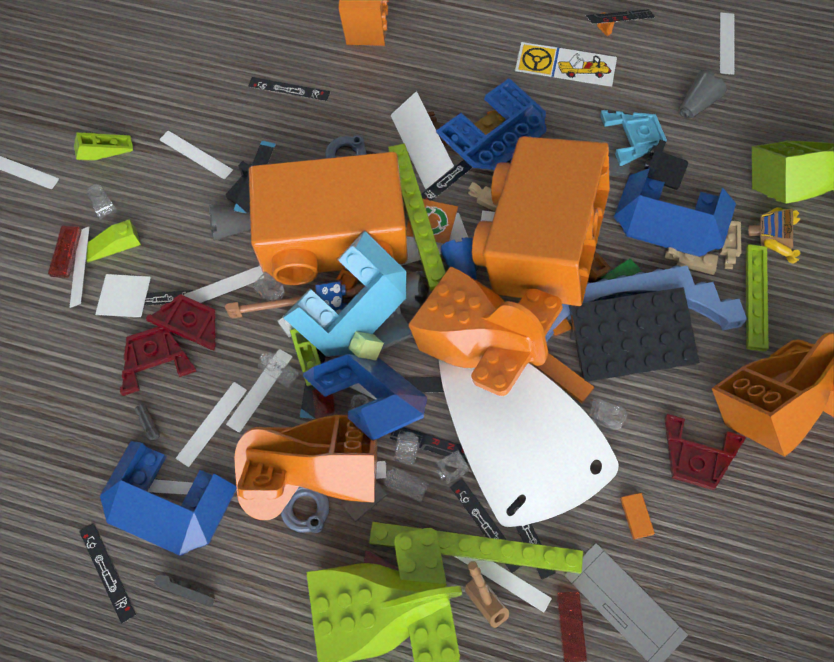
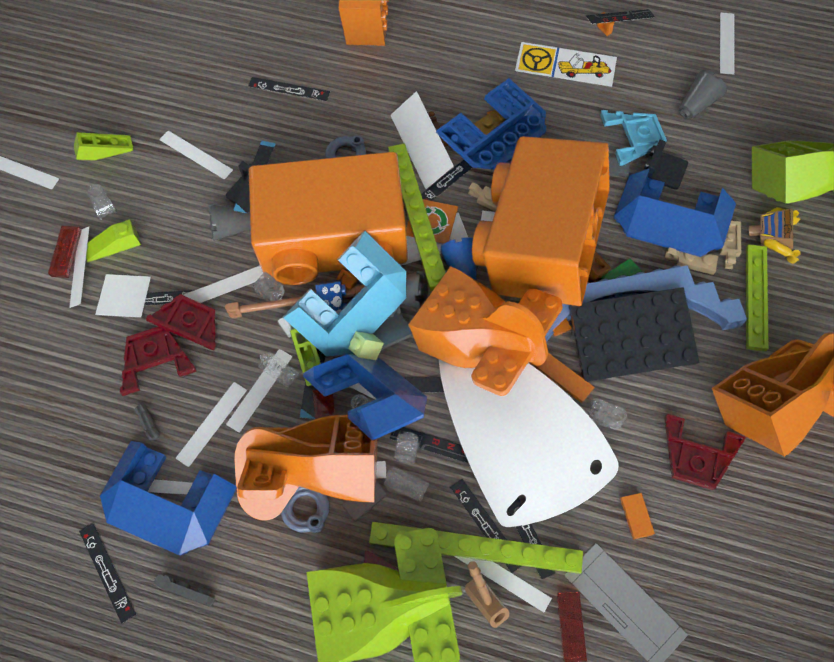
clear brick [436,450,469,484] -> none

